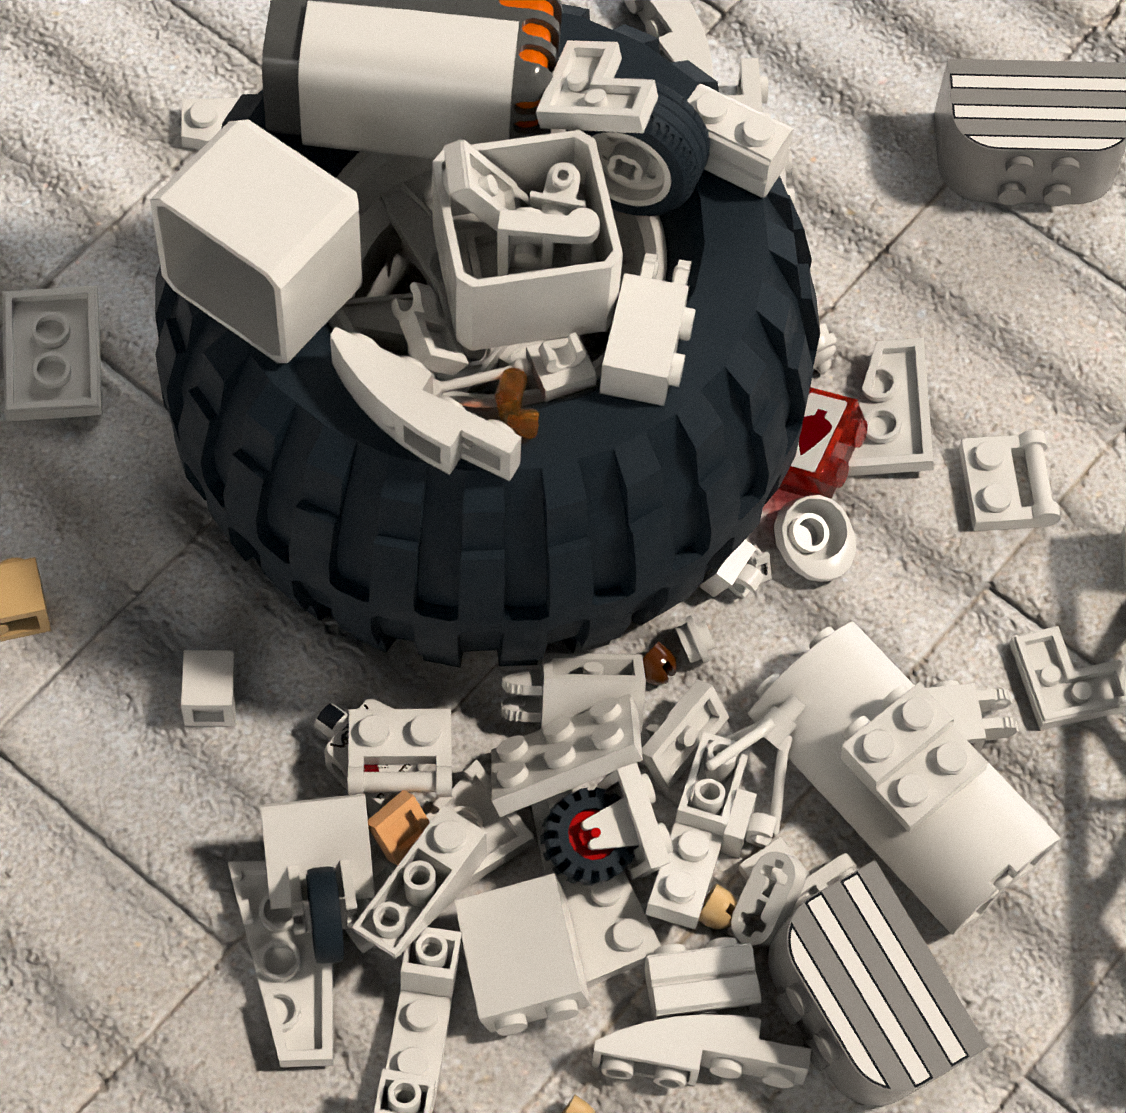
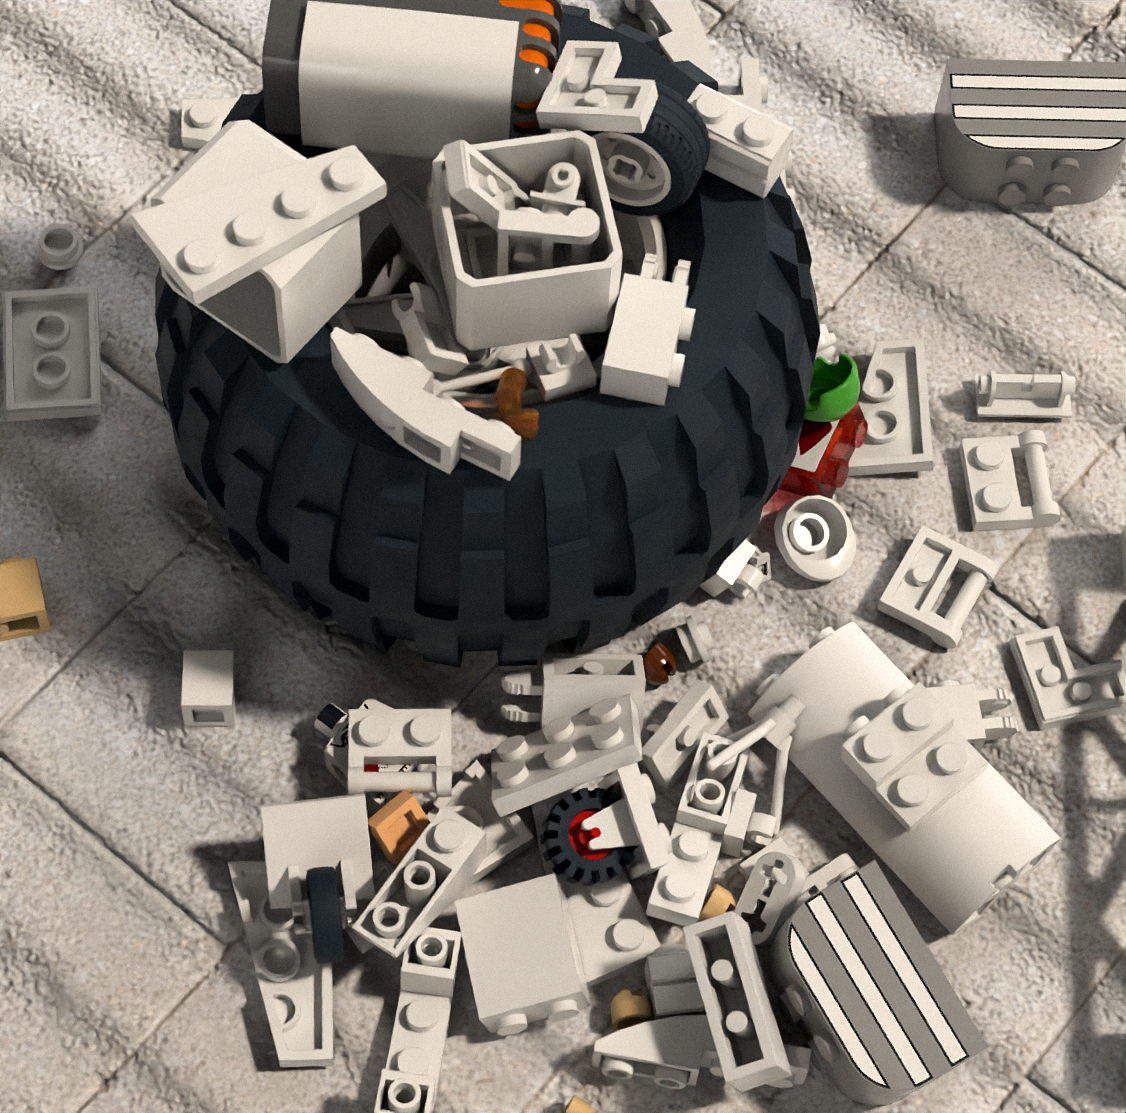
none -> white plate [36,224,84,270]
none -> white wing [131,145,387,306]
none -> tan hinge [610,988,654,1031]
none -> white brick [682,911,792,1092]
none -> bright green hair [804,353,860,422]
none -> white plate [877,525,998,649]
none -> white hinge [974,370,1076,418]

